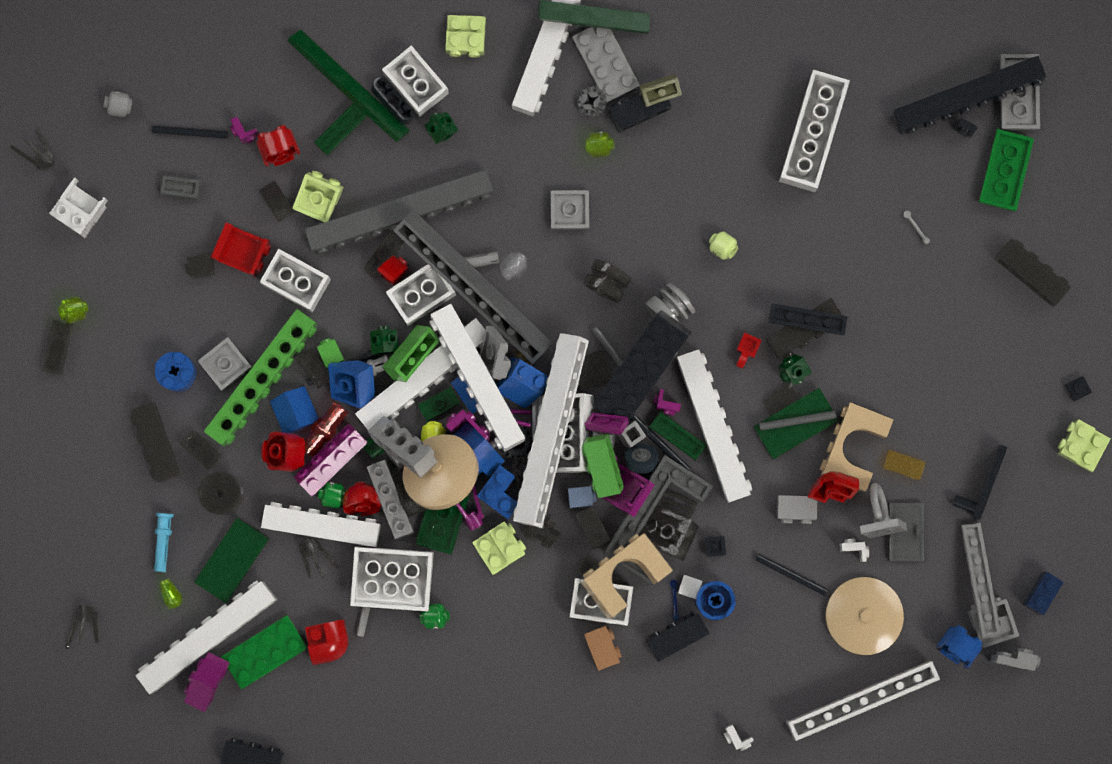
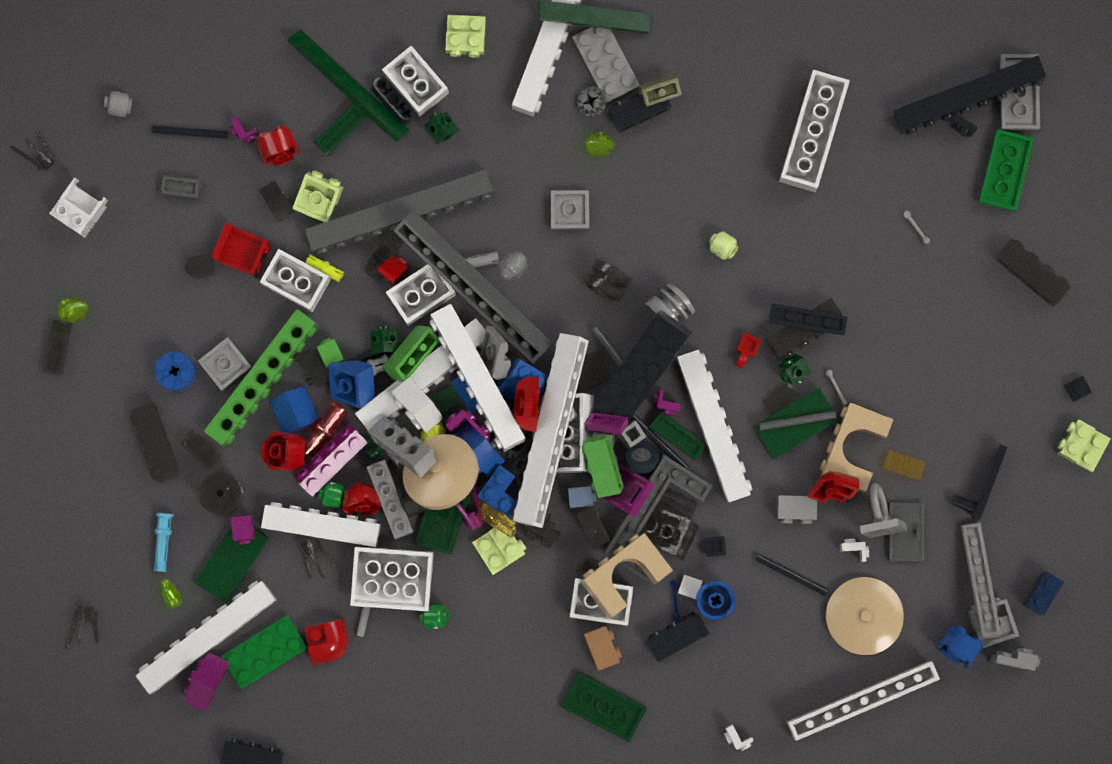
none -> magenta brick [231,515,255,545]
none -> neon yellow pin [305,254,344,283]
none -> white brick [391,378,443,433]
none -> clear yellow plate [481,504,516,538]
none -> red brick [514,377,540,432]
none -> dark green tile [560,672,647,742]
none -> light grey hinge [825,369,847,406]

